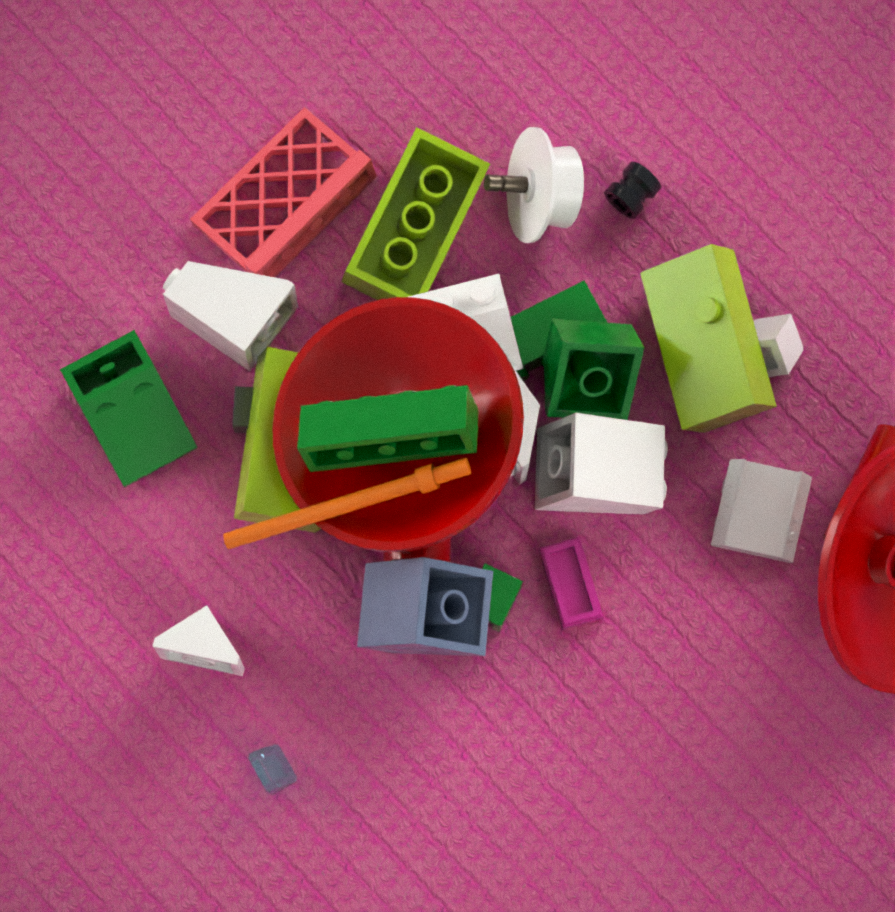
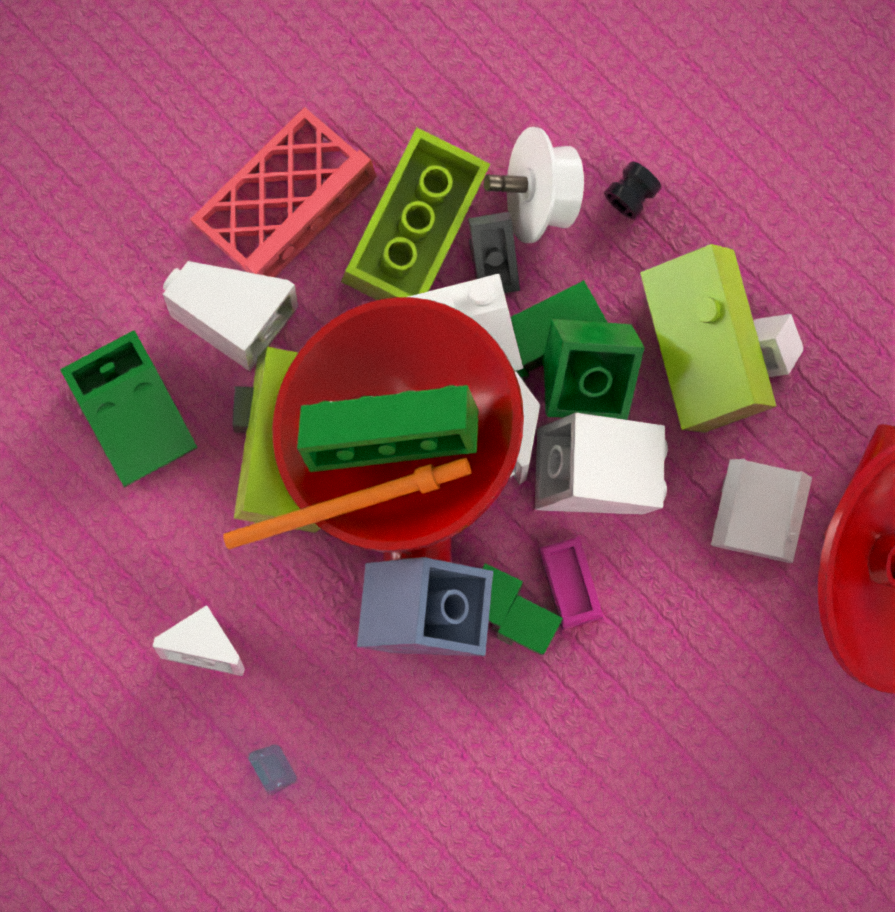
none -> dark grey slope [468,212,520,293]
none -> green panel [497,595,563,655]

